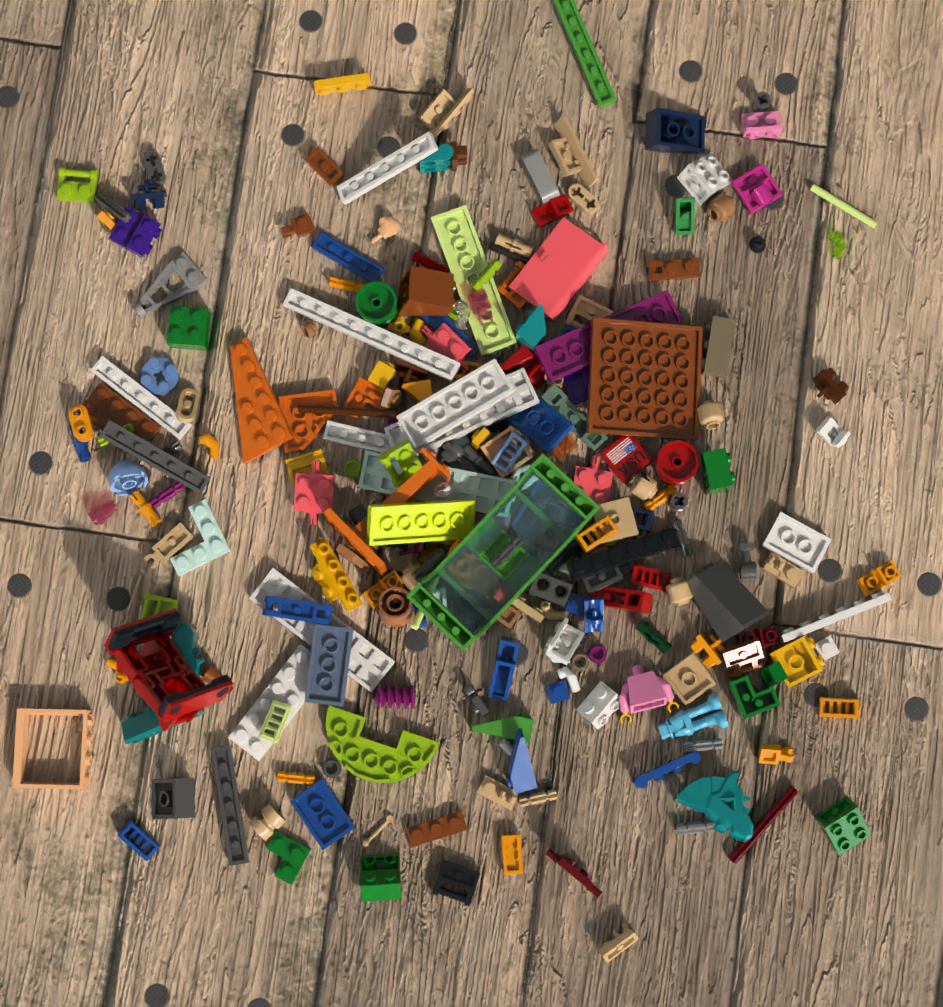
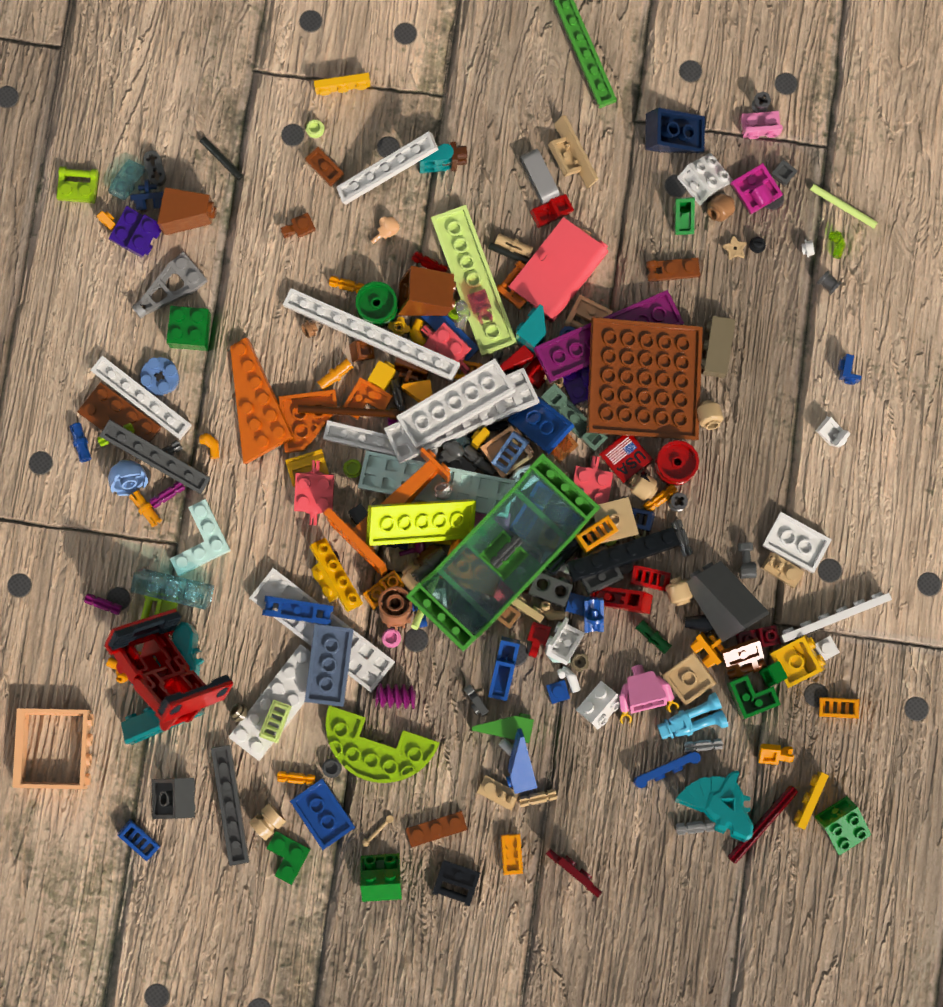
light orange plate [68,404,94,442] -> none
clear pink cone [88,500,118,526] -> none
dark grey axle [94,192,132,223] -> none
tan plate [144,522,194,569] -> none
tan plate [175,388,199,423] -> none
dark orange cone [200,665,233,694] -> none
blue tile [311,231,385,283] -> none
medium nougat wing [335,544,373,575] -> none
lime plate [378,439,422,488] -> none
medium nougat plate [381,387,403,408] -> none
tan bracket [419,88,475,142] -> none
lime axle [471,258,502,291] -> none
tan beam [568,184,599,215] -> none
magenta plate [588,644,607,664] -> none
tan plate [598,923,639,963] -> none
green brick [700,448,735,495] -> none
reddish brown hips [812,368,849,404] -> none
light orange slope [856,559,901,597] -> none
none -> magenta axle [84,593,122,615]
none -> clear light blue slope [108,159,145,200]
none -> clear light blue brick [131,568,215,610]
none -> dark orange slope [157,187,217,235]
none -> pearl dark grey bar [200,137,243,181]
none -> dark tan plate [230,703,247,722]
none -> yellowish green plate [306,120,325,138]
none -> light orange pin [317,358,354,391]
none -> dark orange slope [349,340,375,362]
none -> bright pink plate [382,628,401,648]
none -> red plate [527,622,551,658]
none -> black cone [685,614,713,633]
none -> tan plate [722,236,747,260]
none -> dark grey plate [771,159,798,187]
none -> yellow plate [794,772,829,830]
none -> white plate [801,239,815,257]
none -> flat silver bush [817,270,842,295]
none -> blue bracket [838,354,862,385]

